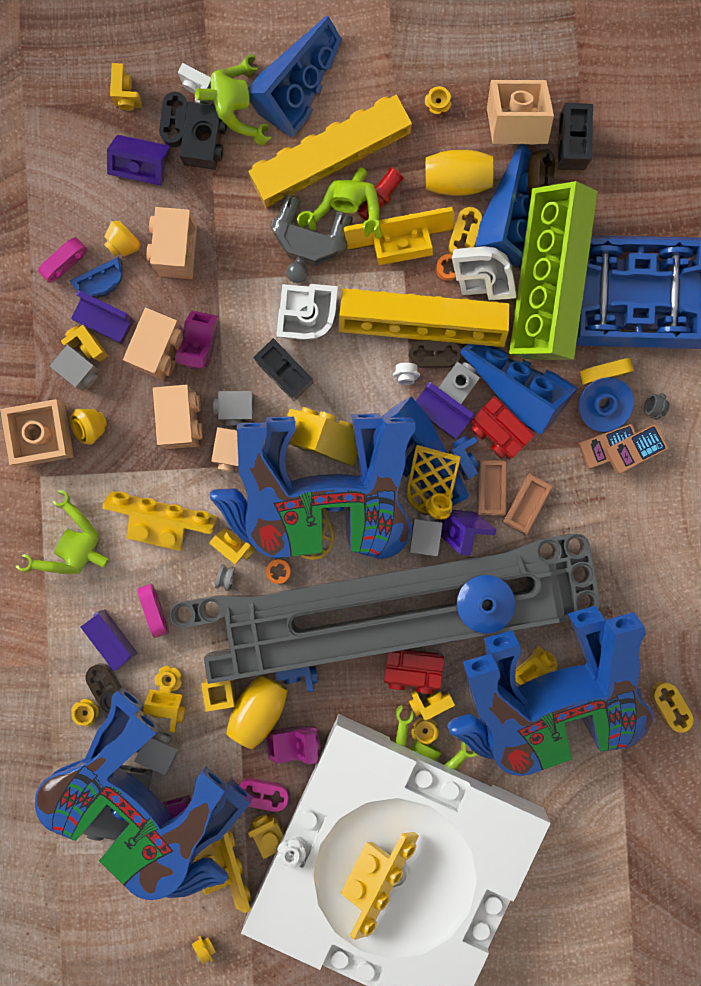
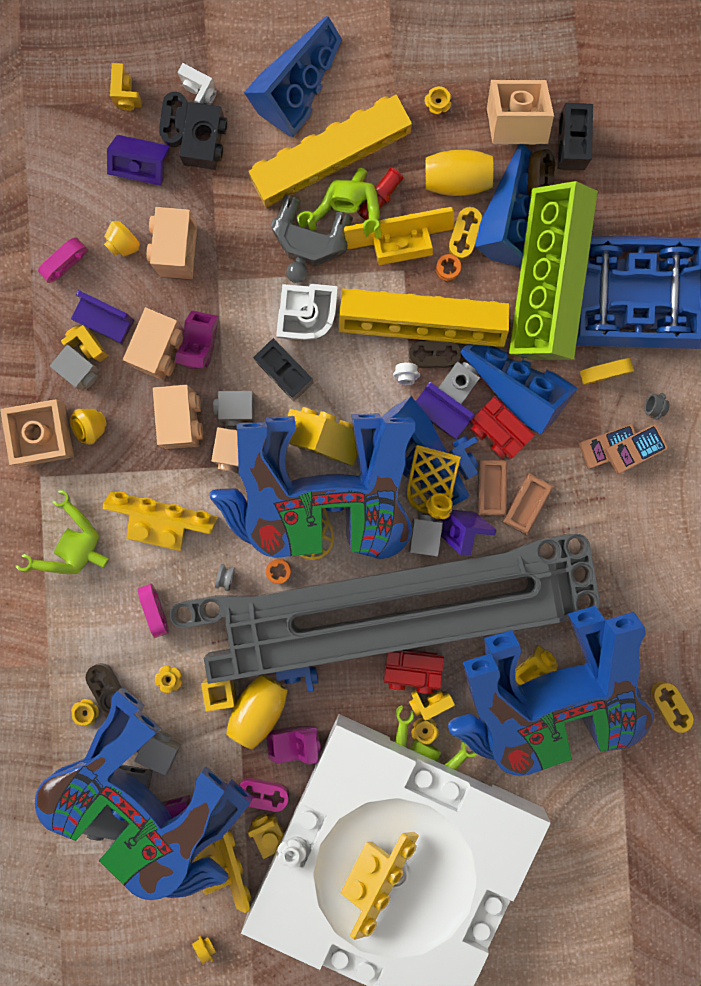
blue tile [69,257,123,298] -> none
dark purple panel [80,609,138,671] -> none
yellow bracket [143,689,186,733] -> none
lime piece [195,54,272,145] -> none
yellow bracket [209,527,256,565] -> none
white brick [452,246,517,300] -> none
blue dish [457,575,515,633] -> none
blue dish [579,377,634,432] -> none

